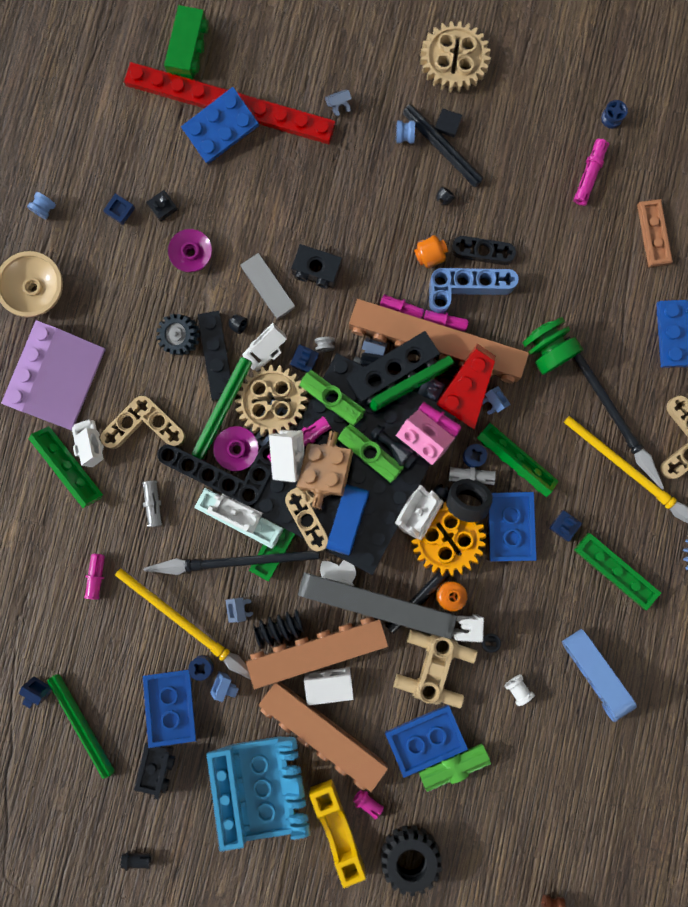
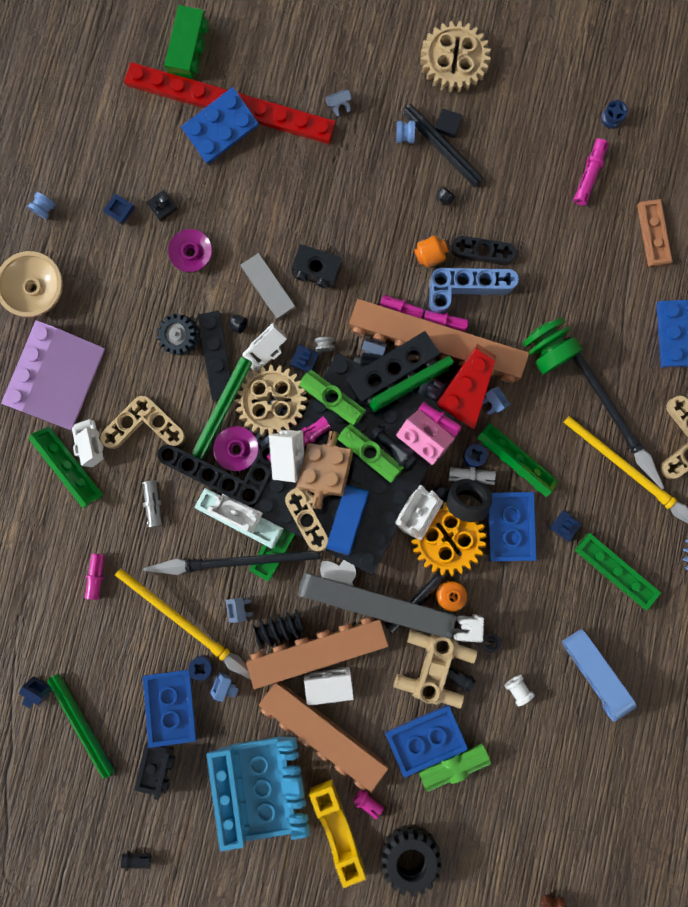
none -> black pin [446,665,476,692]

